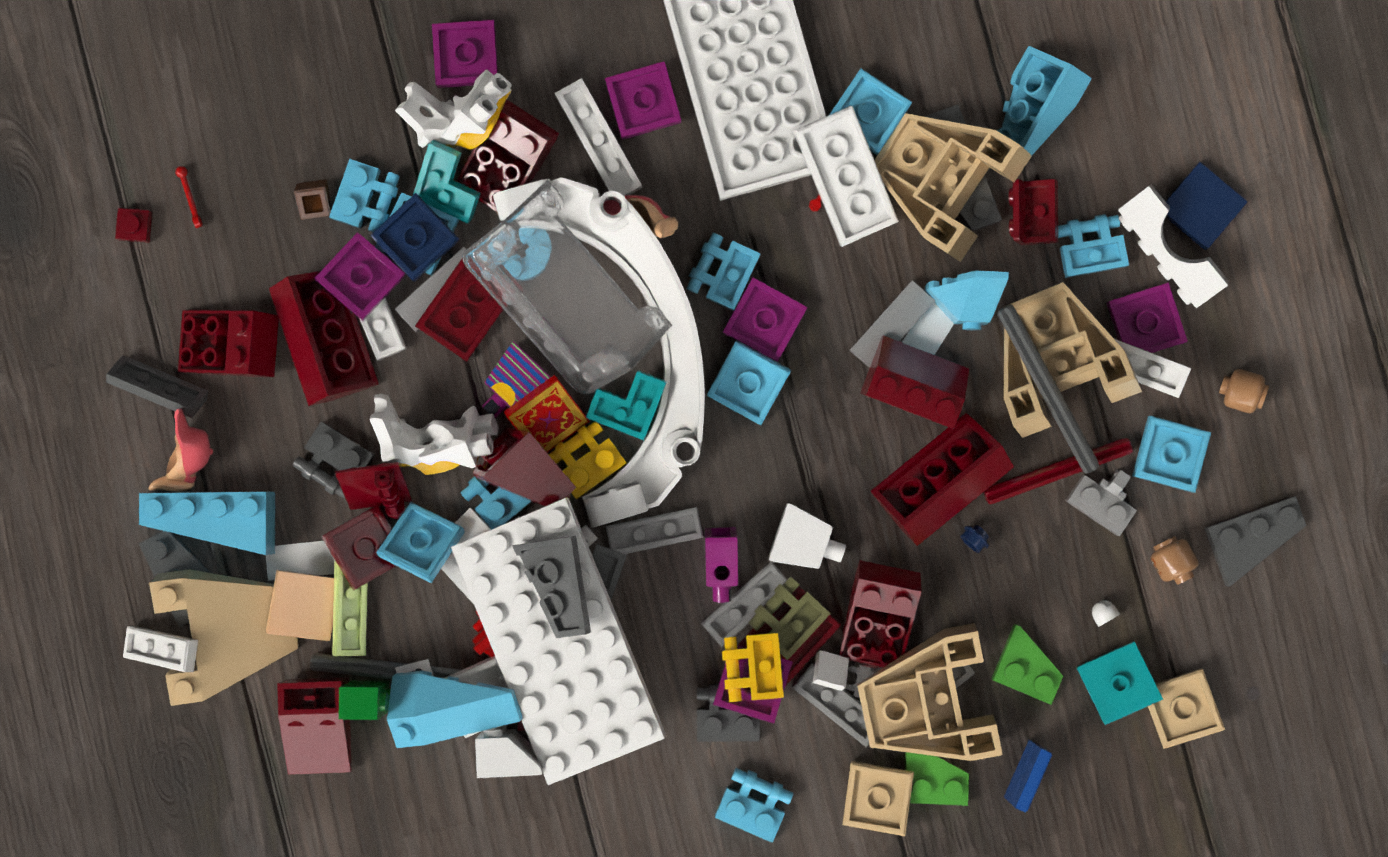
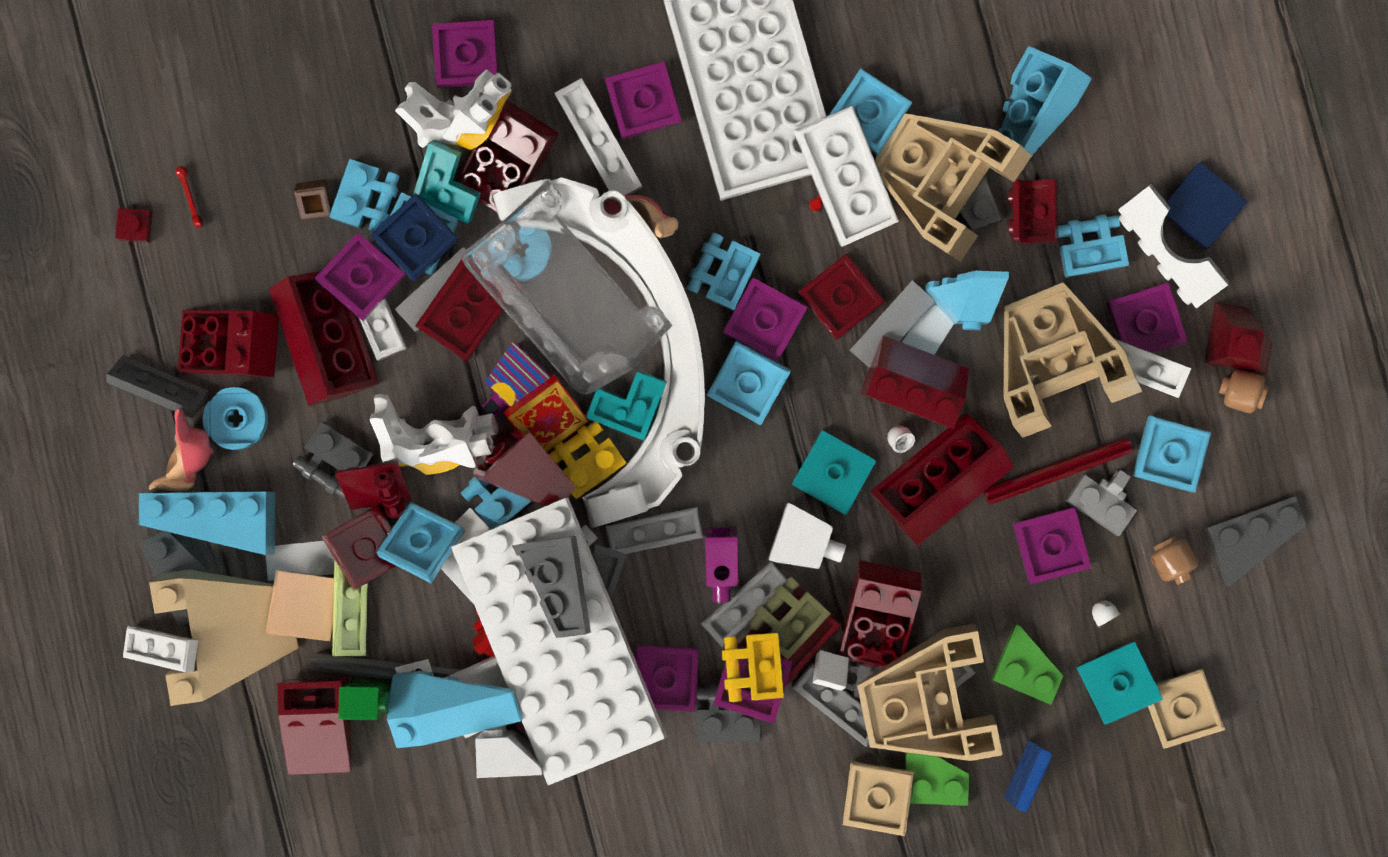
medium azure plate [715,768,794,843] -> none
dark blue plate [960,524,989,553] -> none
dark grey axle [998,304,1099,473] -> none
none -> medium azure plate [203,387,268,450]
none -> magenta plate [635,644,699,712]
none -> teal plate [791,430,876,515]
none -> dark red tile [797,253,885,341]
none -> white hinge [887,425,915,453]
none -> magenta plate [1012,507,1092,584]
none -> dark red slope [1204,302,1272,374]

